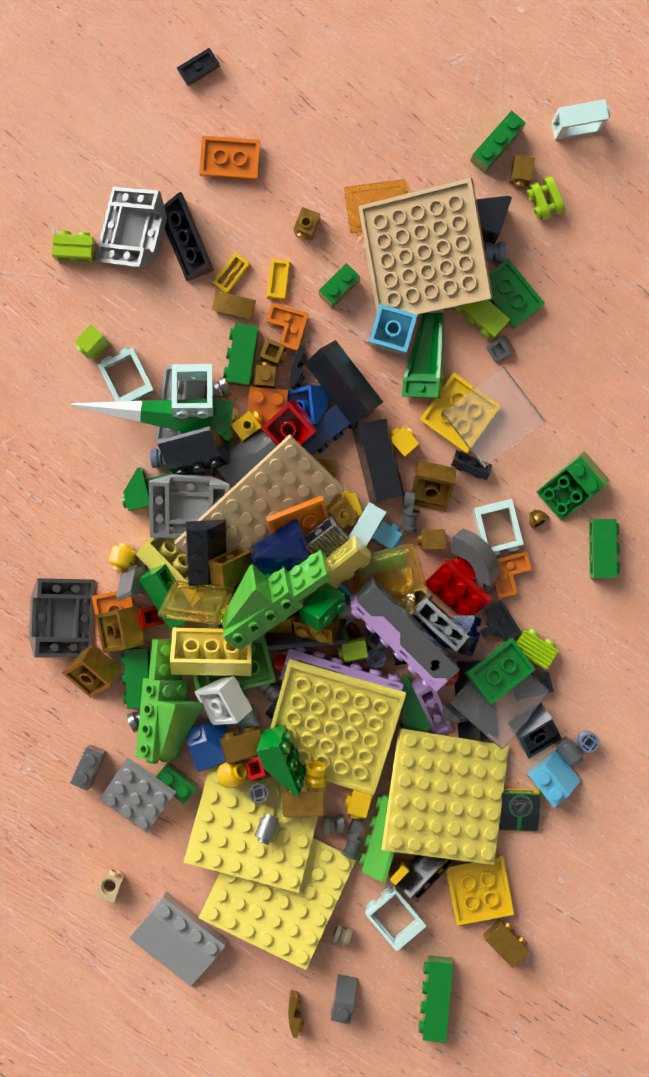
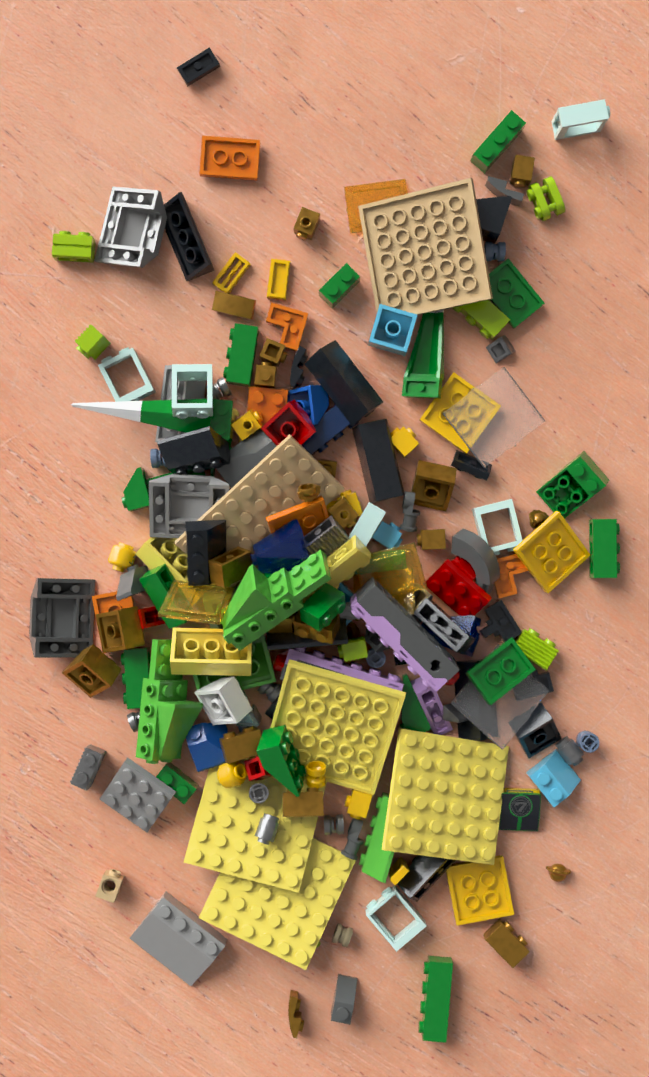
none -> pearl gold piece [297,483,321,502]
none -> dark grey slope [485,176,524,206]
none -> yellow plate [513,511,590,593]
none -> pearl gold piece [546,864,571,882]

